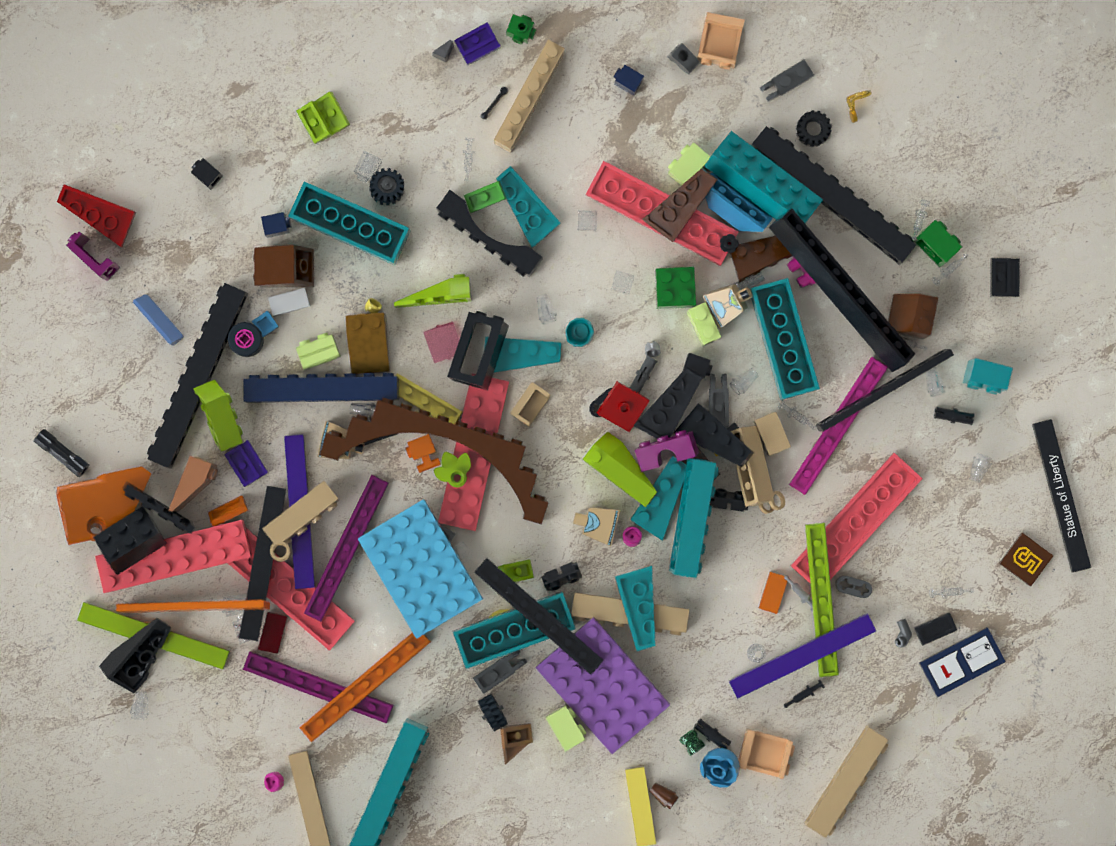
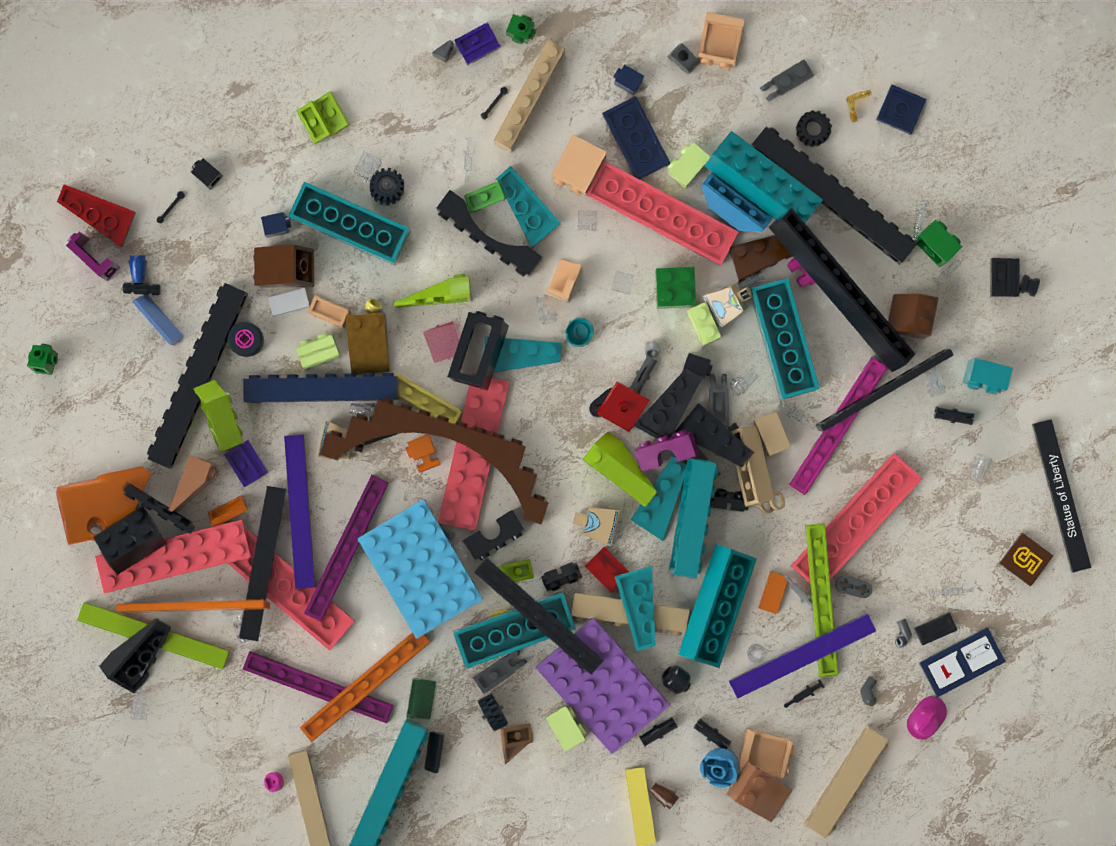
black axle [33,429,90,477] -> none
dark azure plate [252,311,279,338] -> none
dark red slope [258,612,288,654] -> none
tan hinge [263,481,339,562] -> none
lime plate [434,452,471,488] -> none
tan panel [510,382,551,427] -> none
dark pink tile [622,527,642,547] -> none
reddish brown wing [642,168,718,242] -> none
clear green wheel [679,729,705,756] -> none
black plate [720,234,739,253] -> none
none -> green brick [27,344,58,375]
none -> black axle [122,282,161,295]
none -> blue cone [128,255,147,283]
none -> black hinge [156,191,185,224]
none -> light nougat tile [307,295,350,328]
none -> clear green panel [406,678,436,719]
none -> black slope [424,731,444,774]
none -> black arch [463,510,524,561]
none -> light nougat panel [546,259,582,303]
none -> light nougat panel [552,135,607,196]
none -> red plate [585,547,629,593]
none -> dark blue tile [602,96,671,180]
none -> black pin [639,717,678,747]
none -> black head [662,665,691,694]
none -> teal brick [678,544,757,668]
none -> nougat slope [727,761,792,822]
none -> dark grey arm [860,676,877,706]
none -> dark blue tile [876,84,926,135]
none -> dark pink piece [907,696,947,740]
none -> black wheel [1019,275,1040,297]

